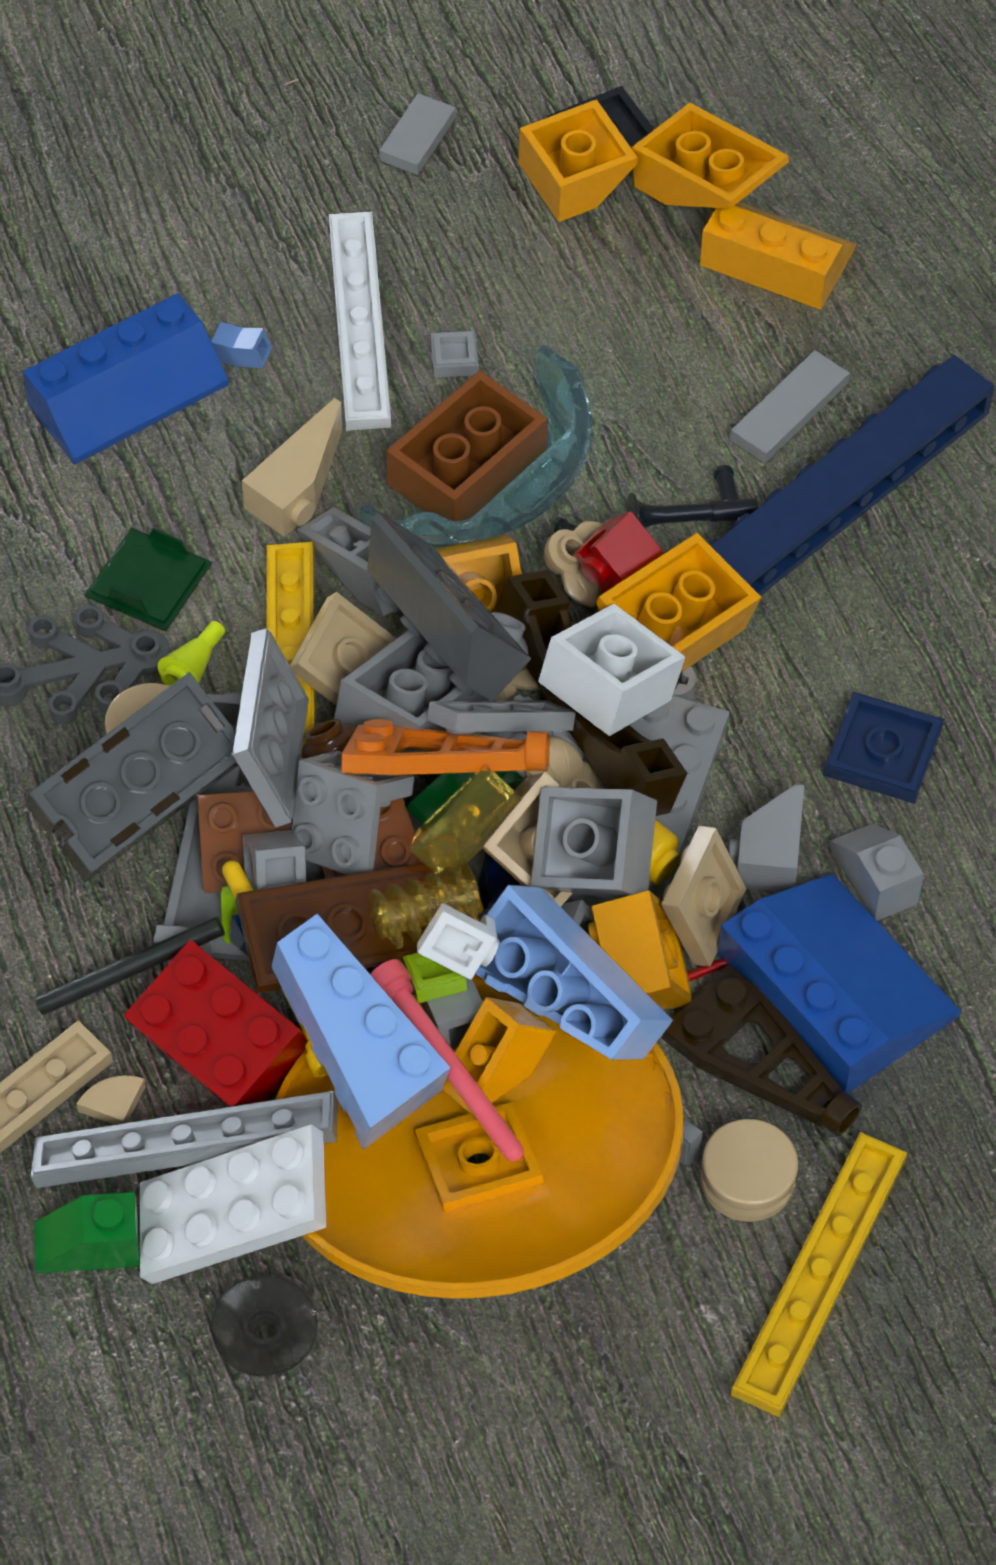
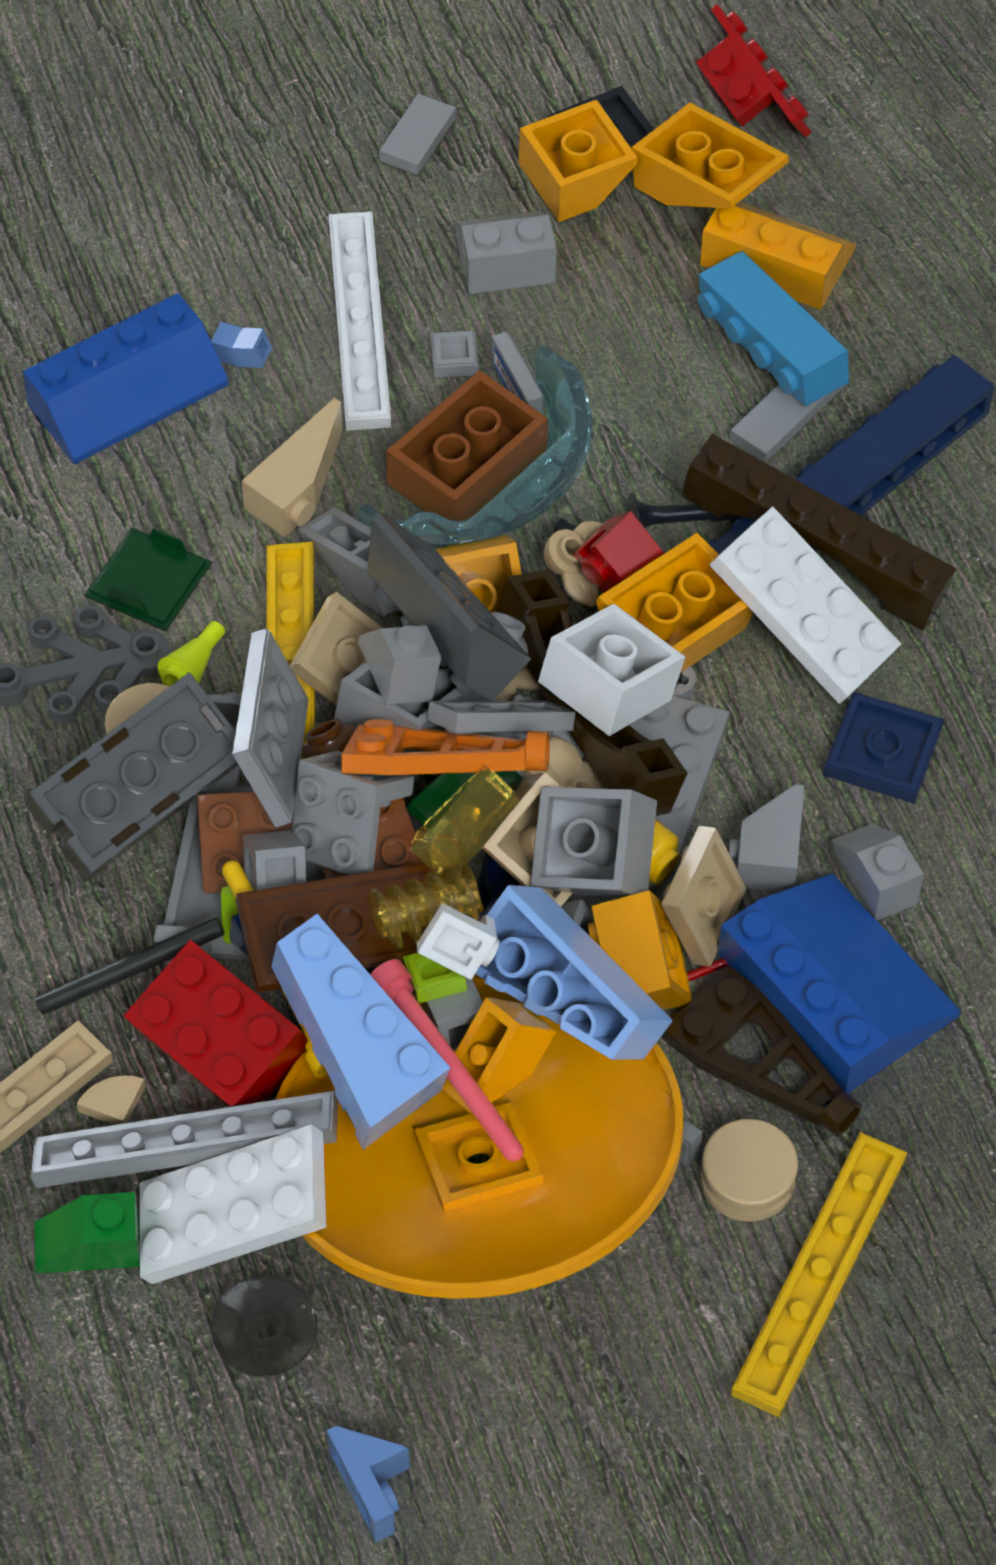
none -> medium blue slope [326,1426,410,1543]
none -> light grey slope [358,625,441,705]
none -> light grey slope [454,211,556,294]
none -> light grey tile [492,332,543,415]
none -> dark brown arch [681,434,956,631]
none -> red bracket [696,4,812,138]
none -> dark azure brick [697,251,849,407]
none -> white plate [709,506,901,704]

